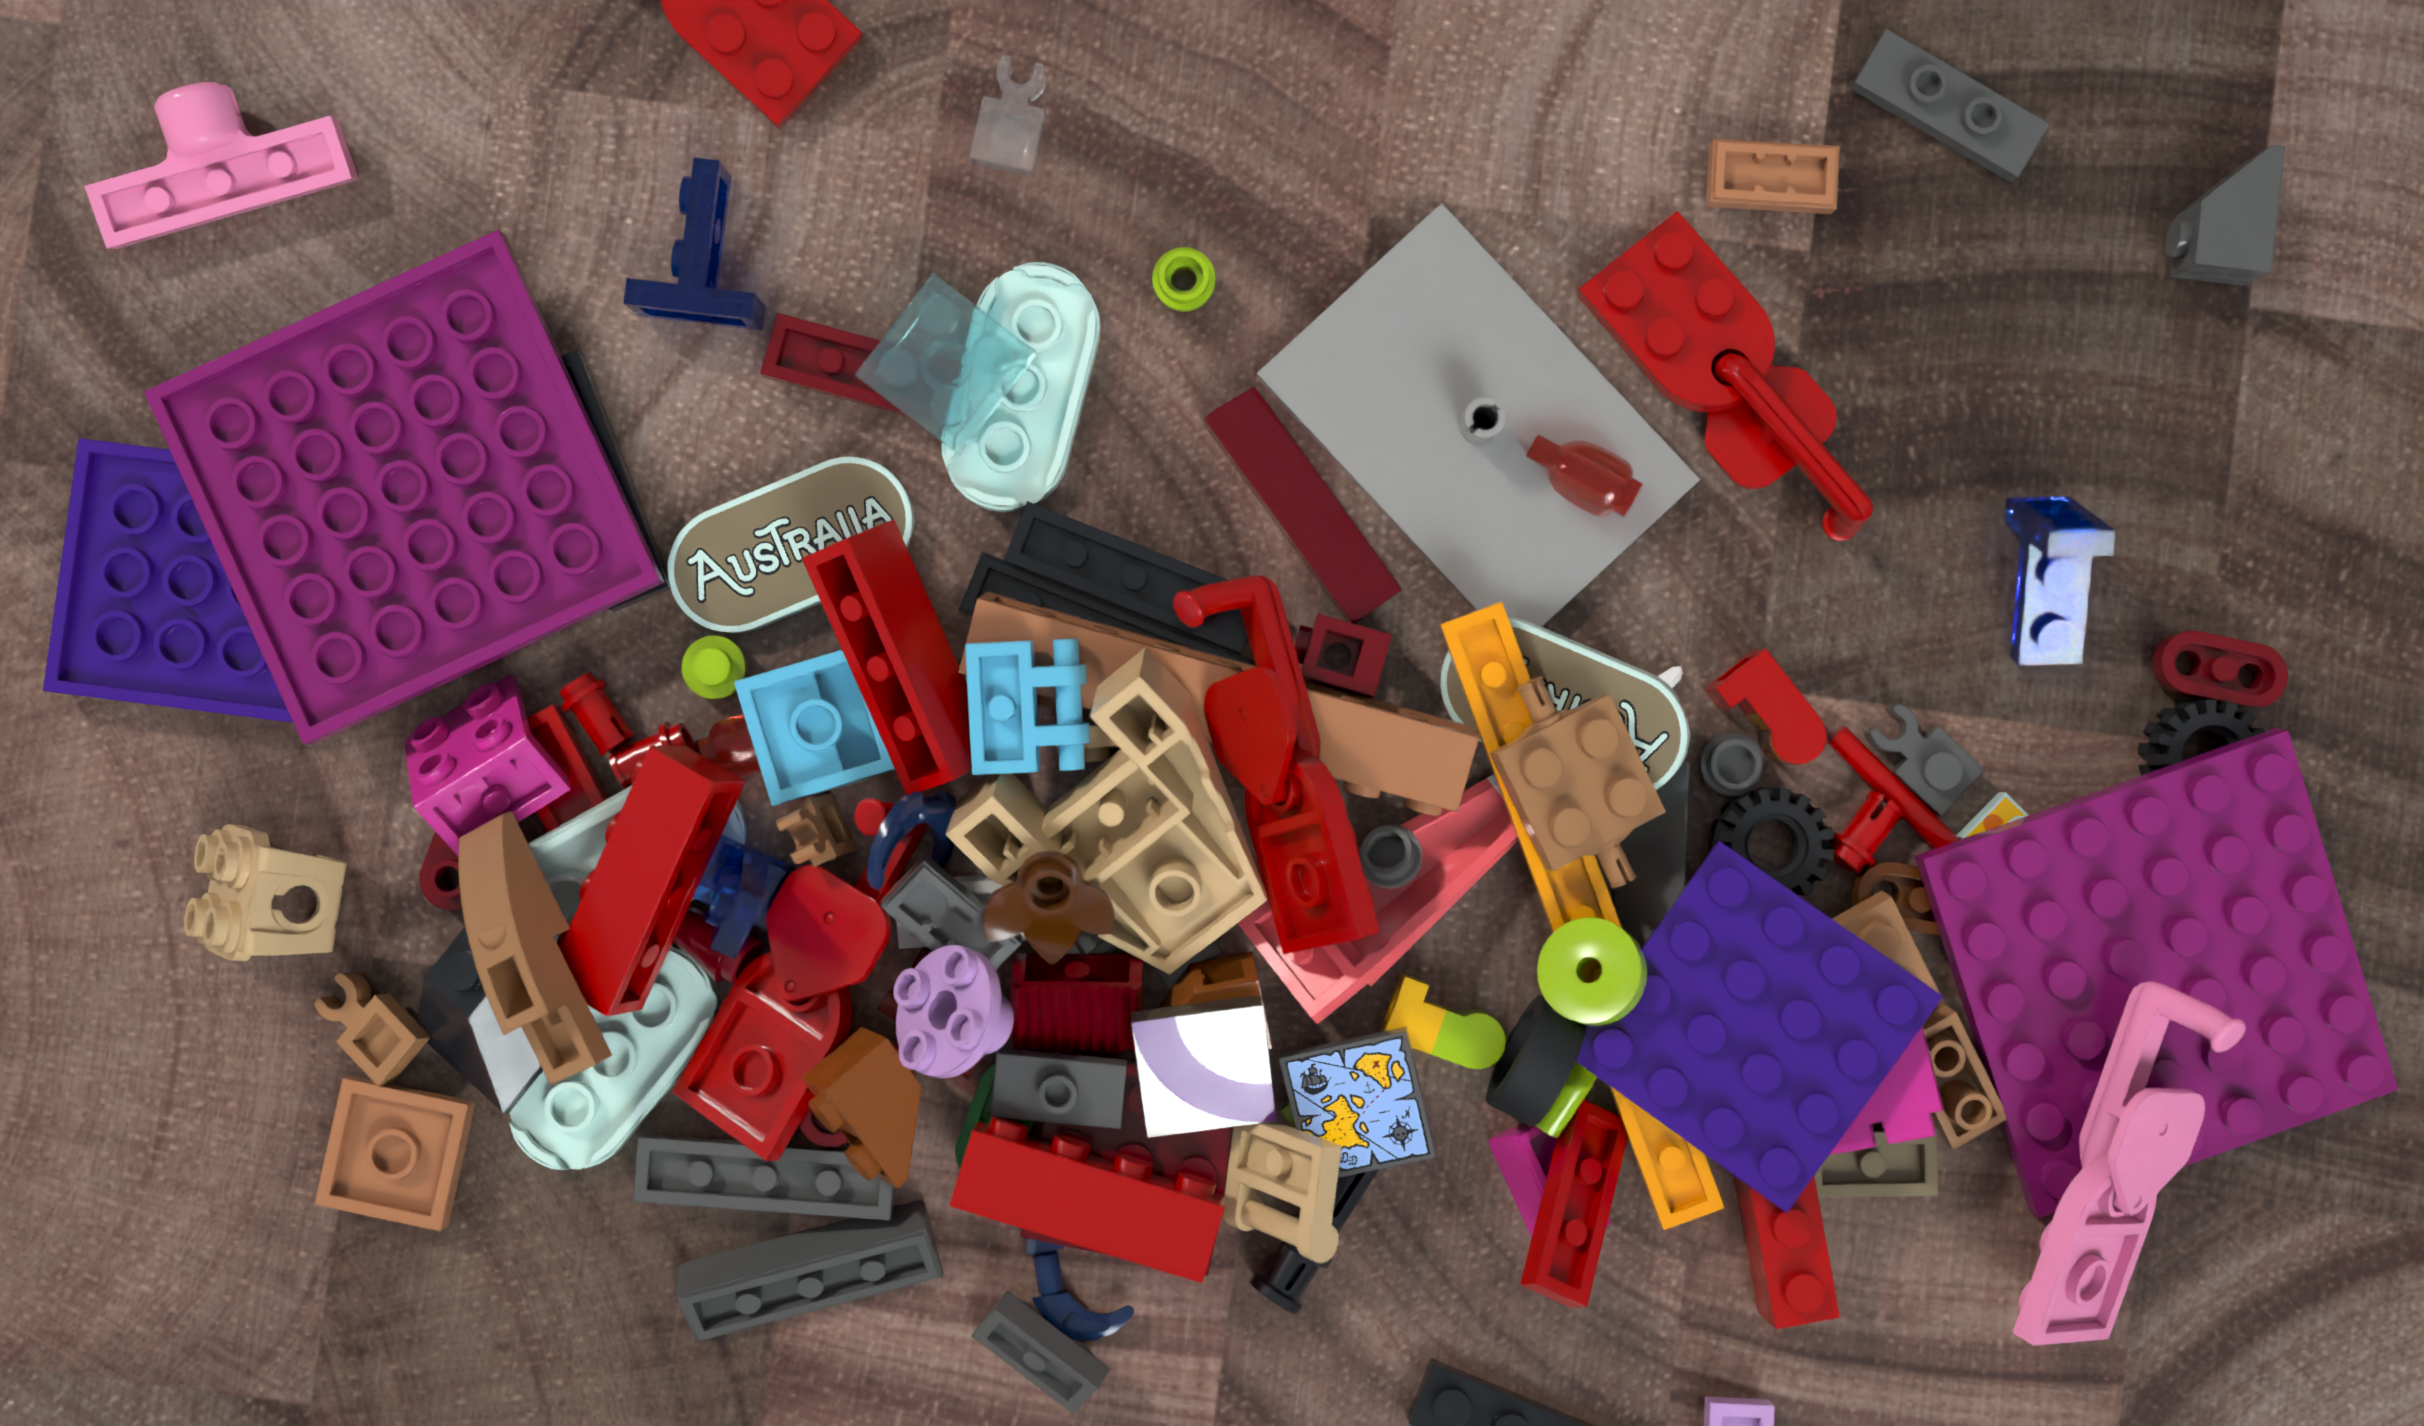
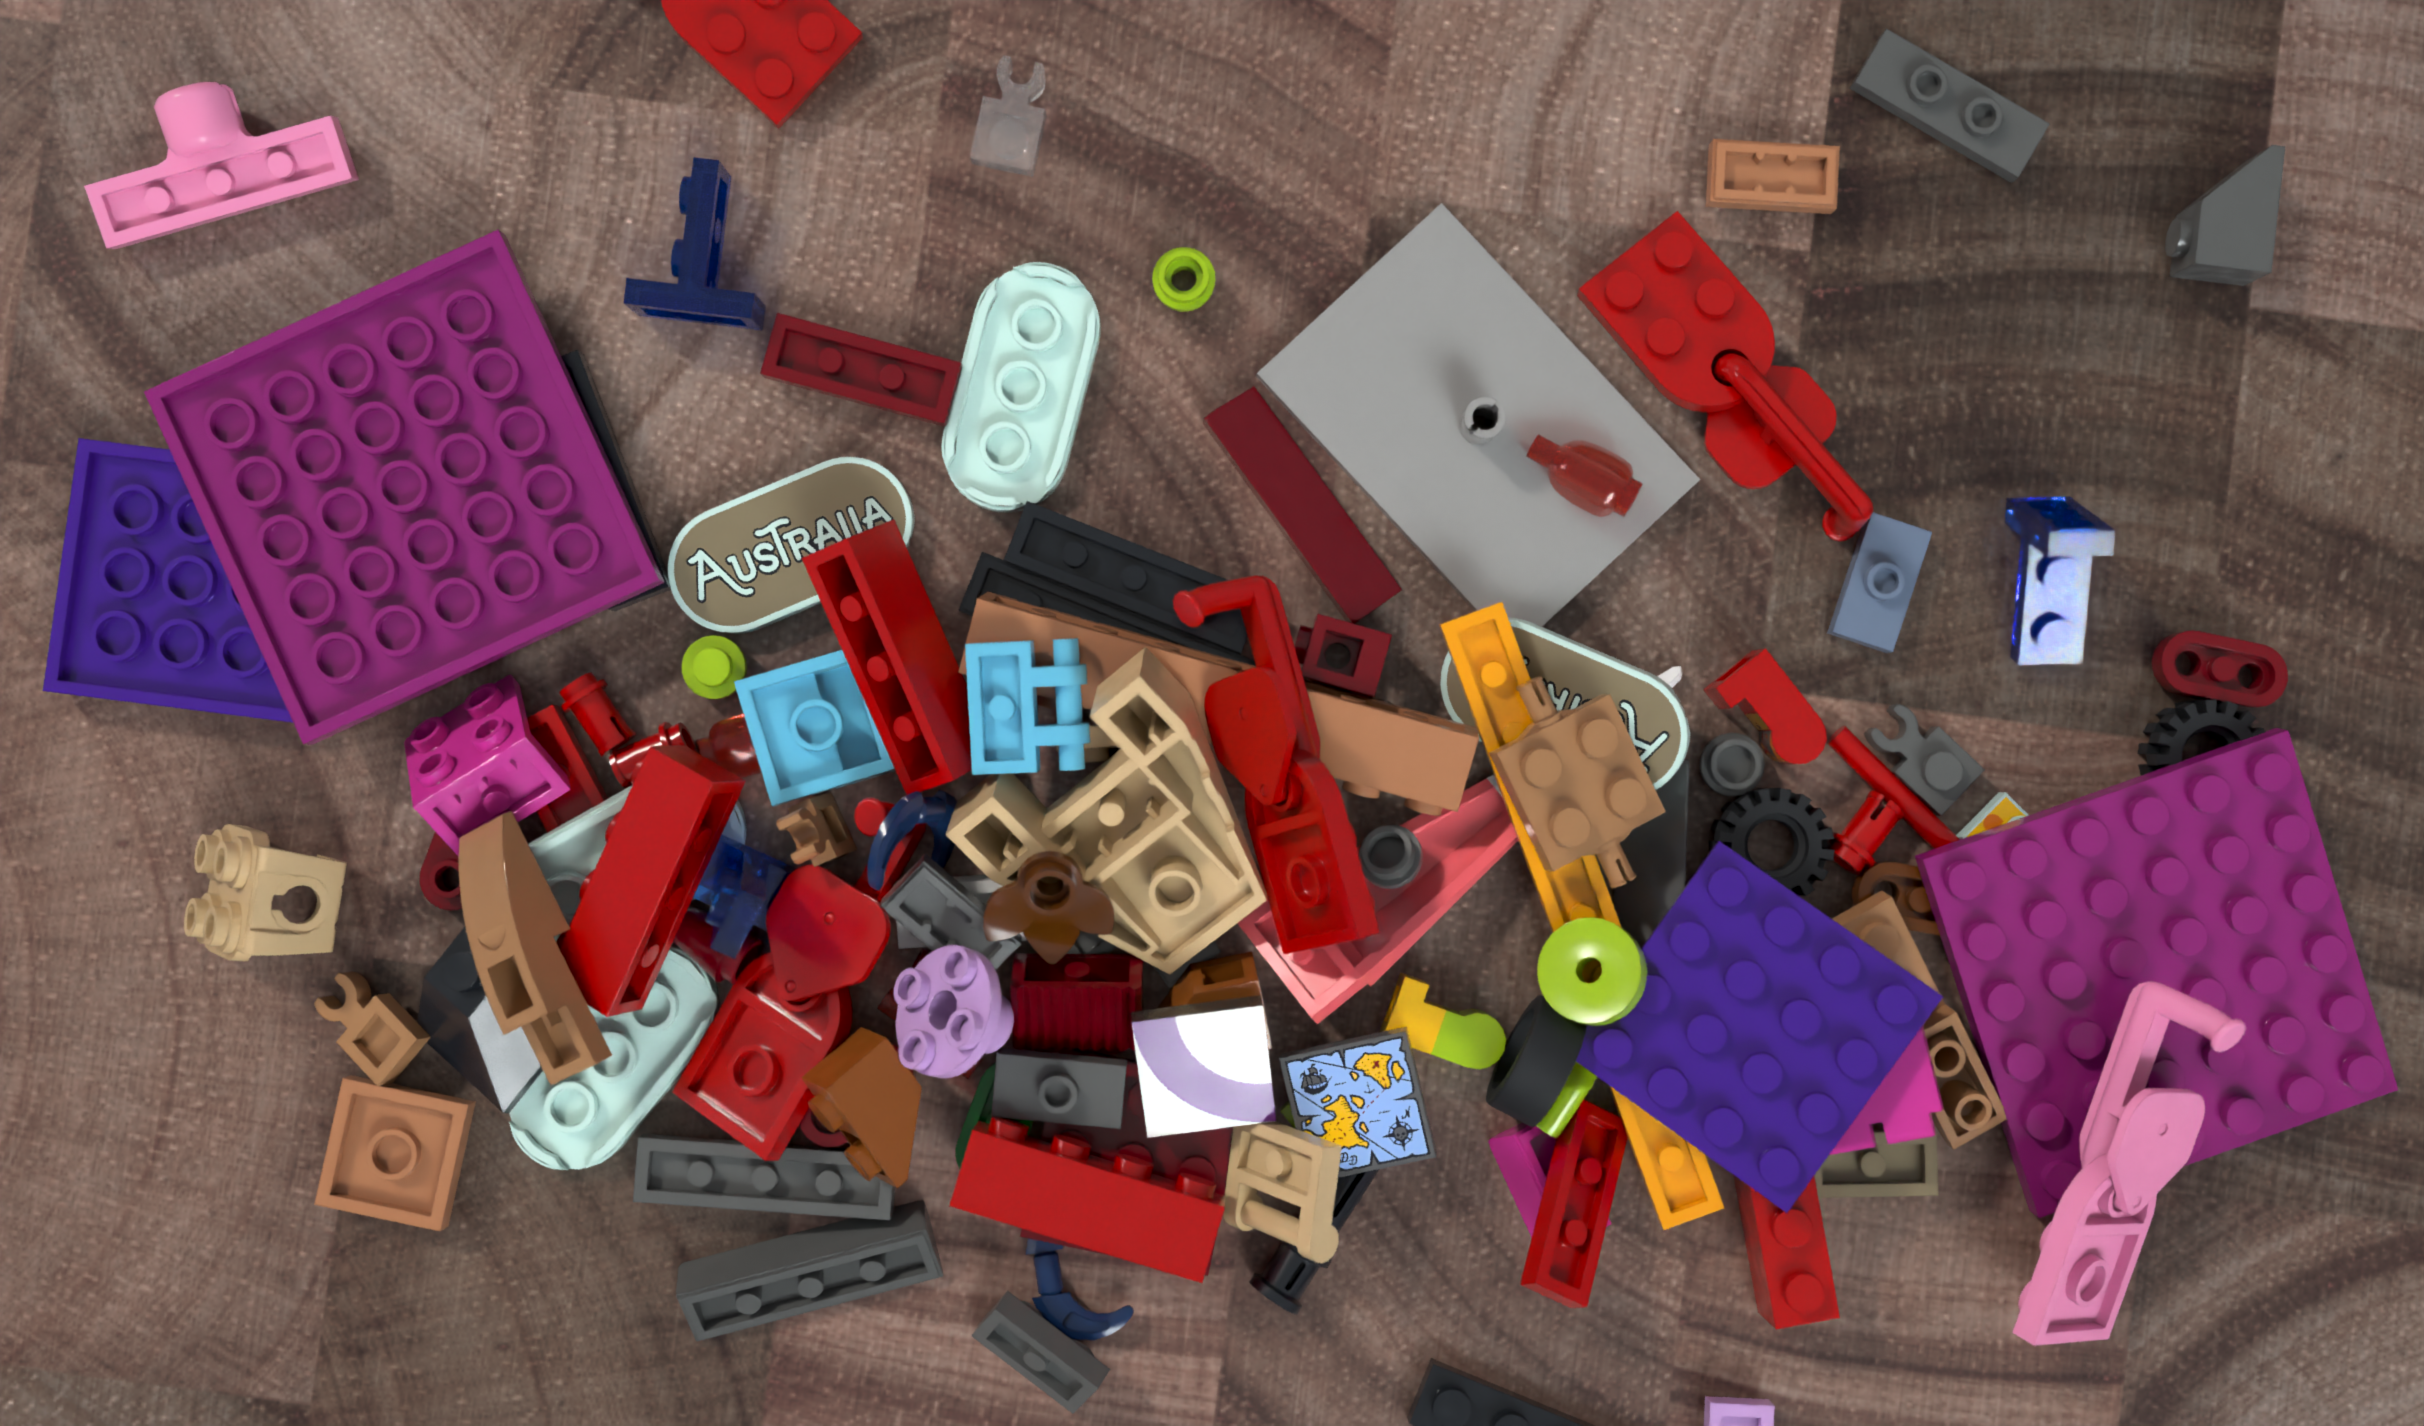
clear light blue plate [855,273,1037,456] -> none
none -> sand blue plate [1827,512,1932,653]

